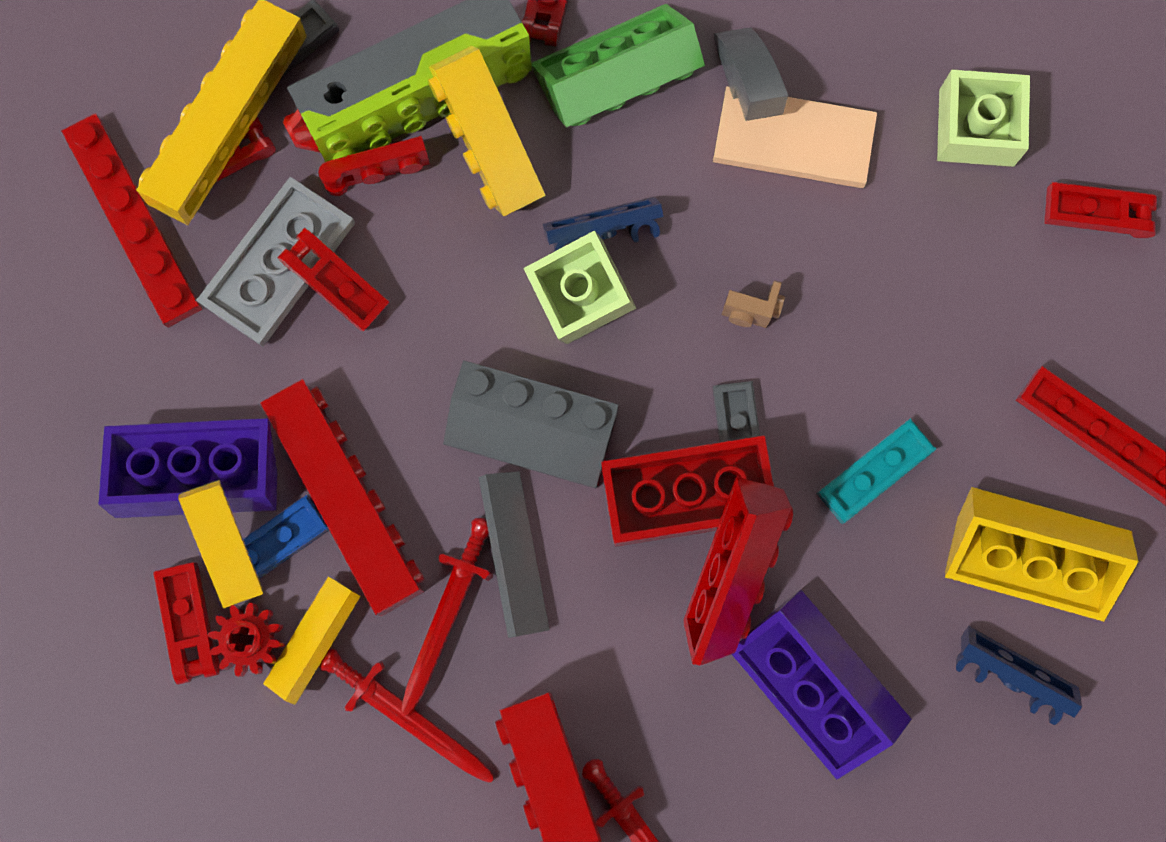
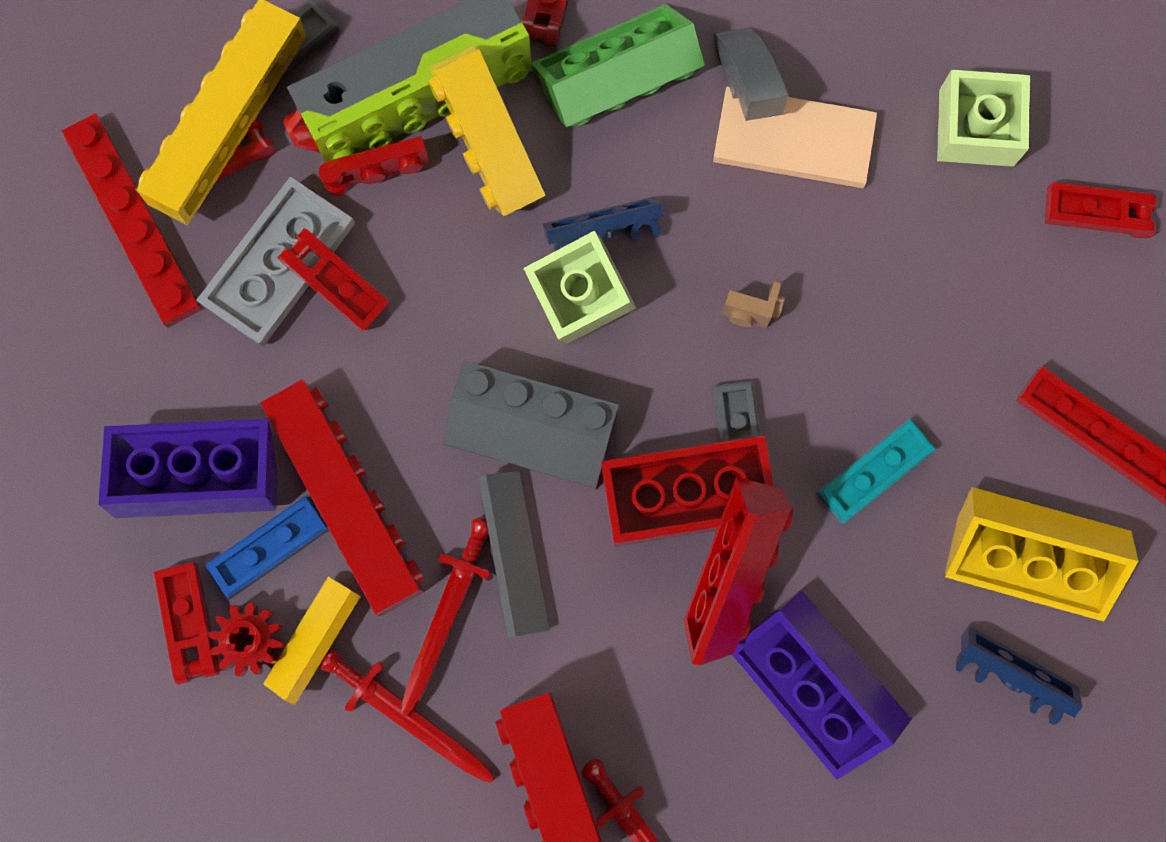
yellow tile [178,480,263,608] -> none

